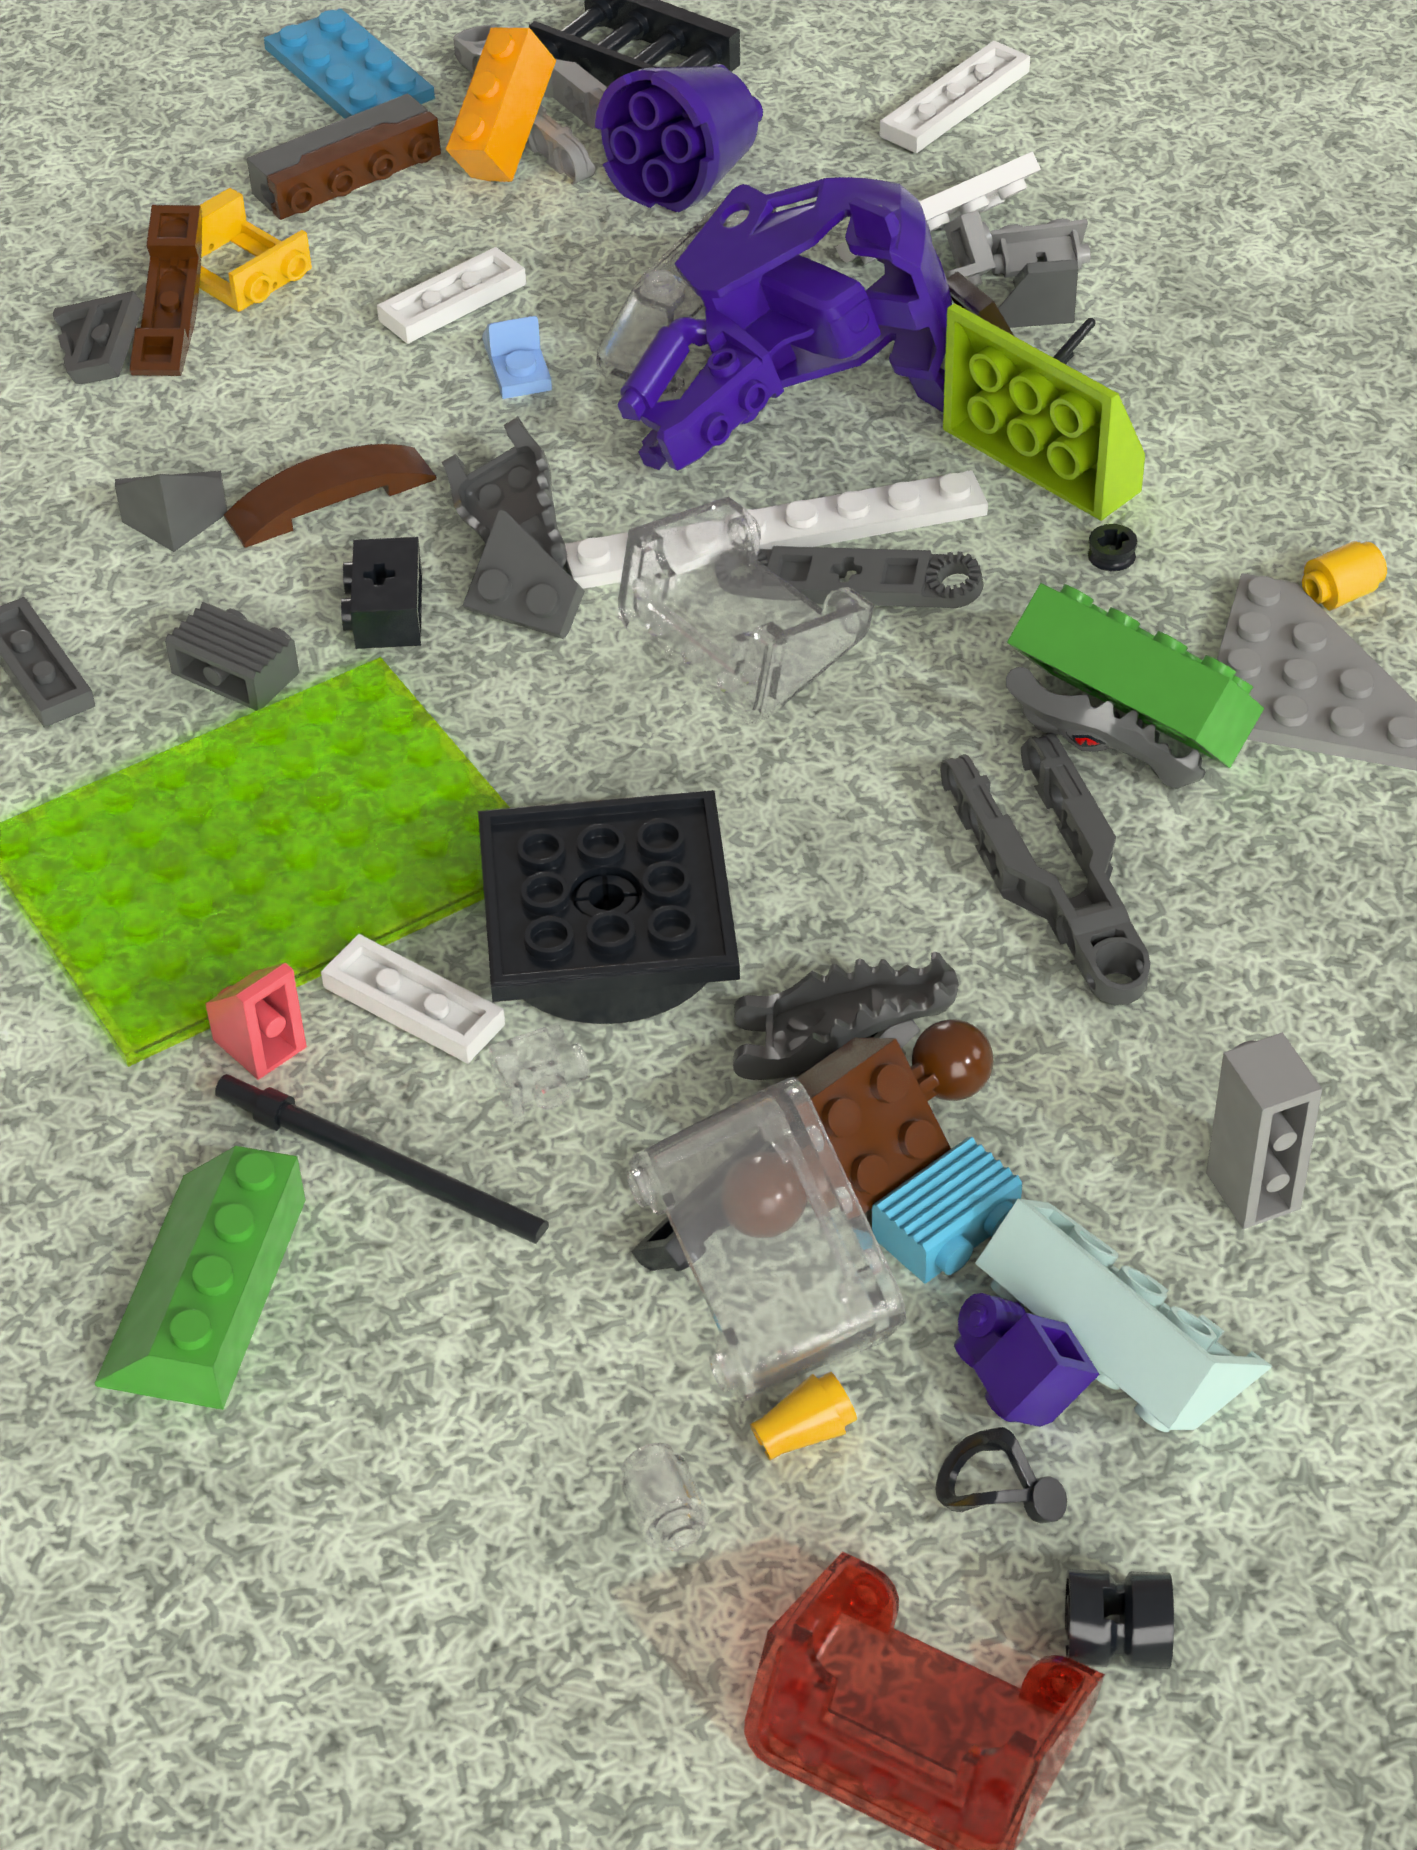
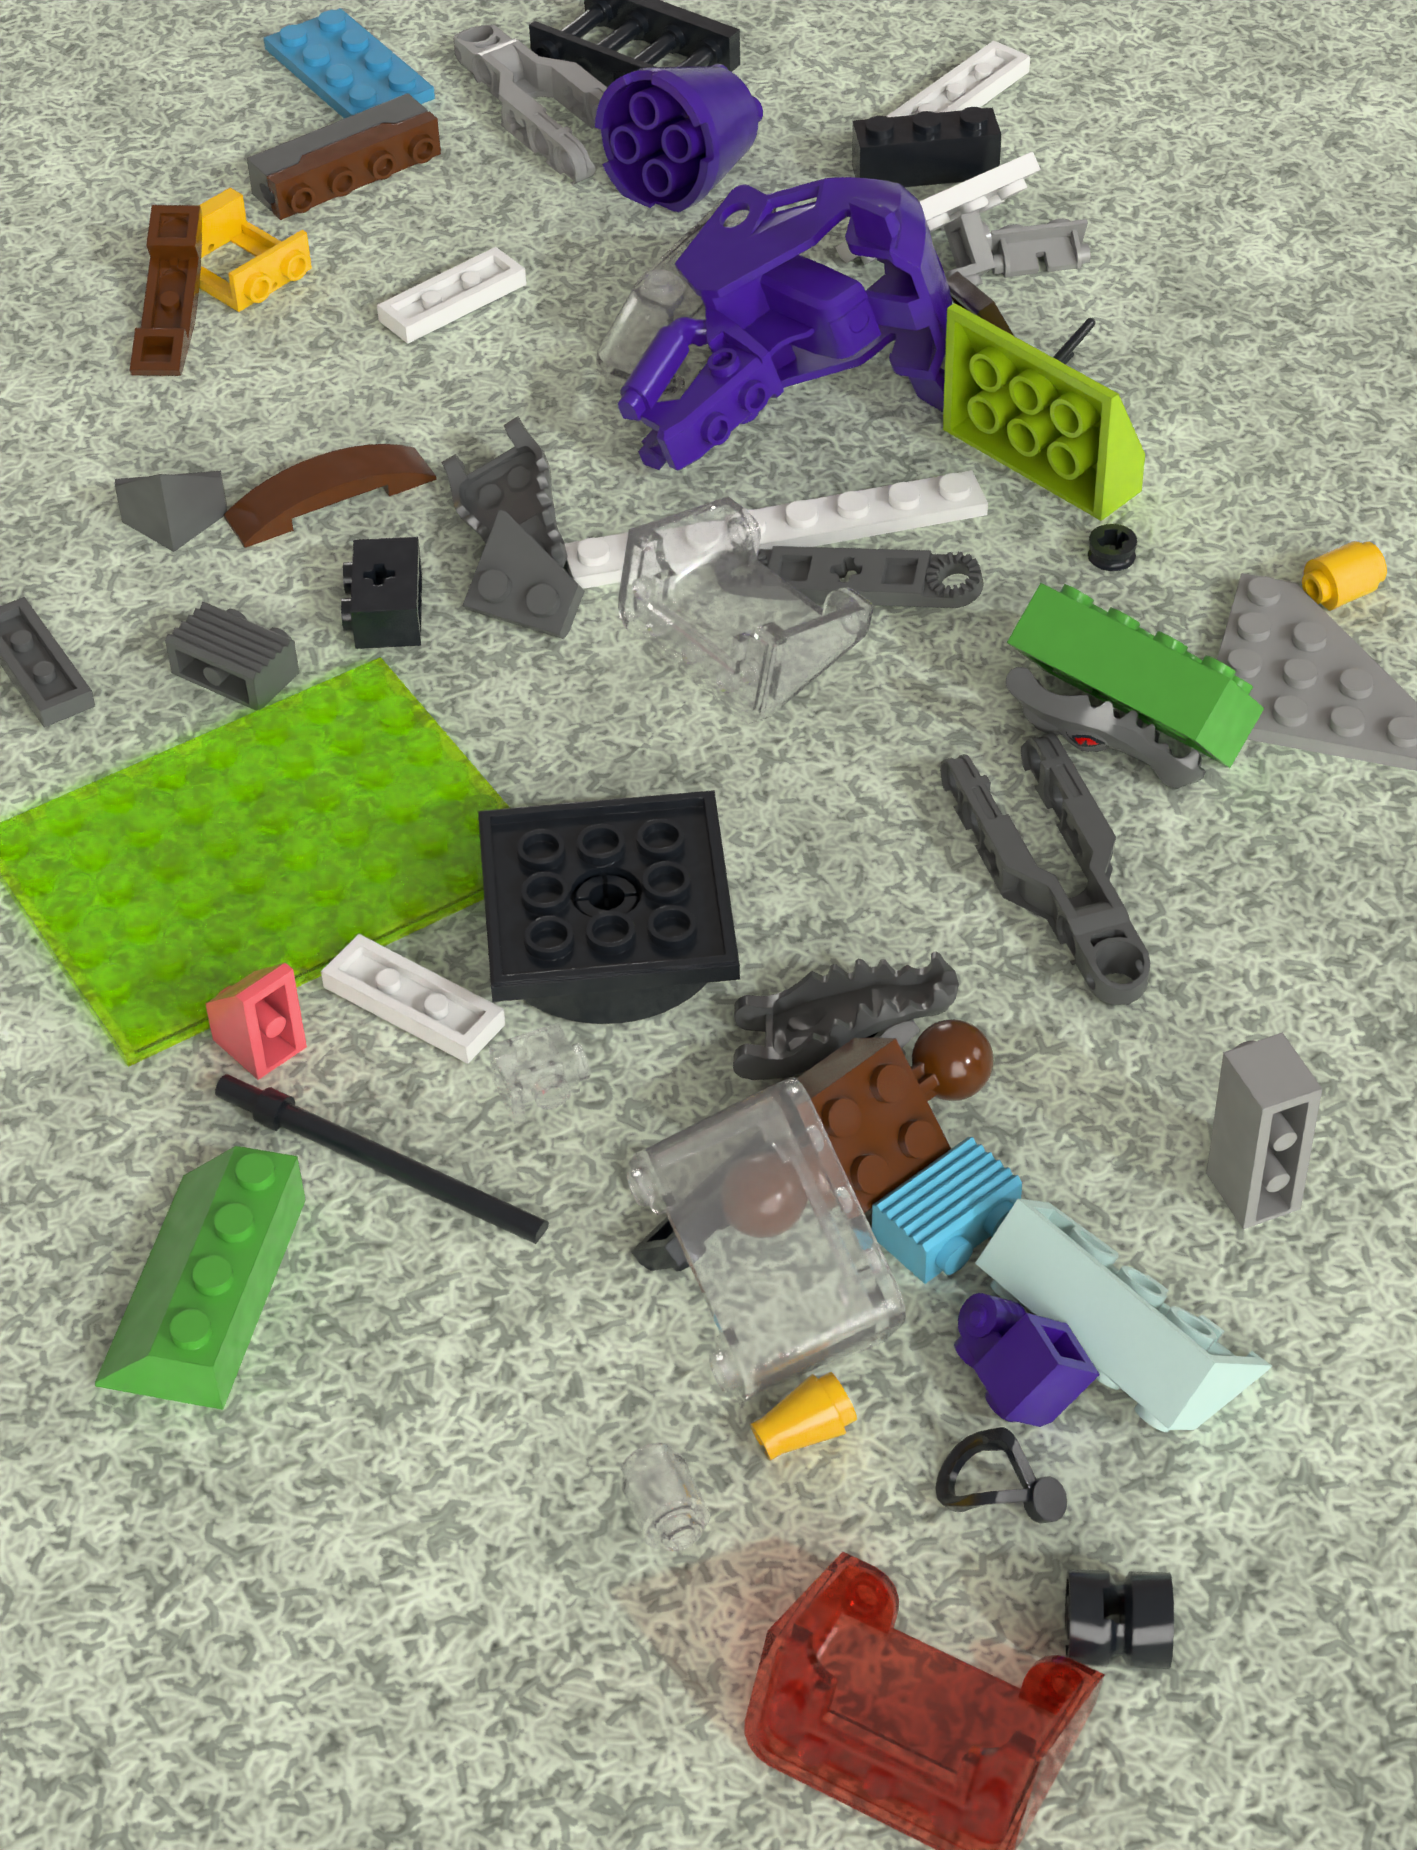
dark grey wing [53,291,144,384] -> none
light orange brick [446,27,556,182] -> none
light blue slope [482,316,552,399] -> none
dark grey slope [998,259,1078,328] -> none
none -> black brick [852,107,1002,188]

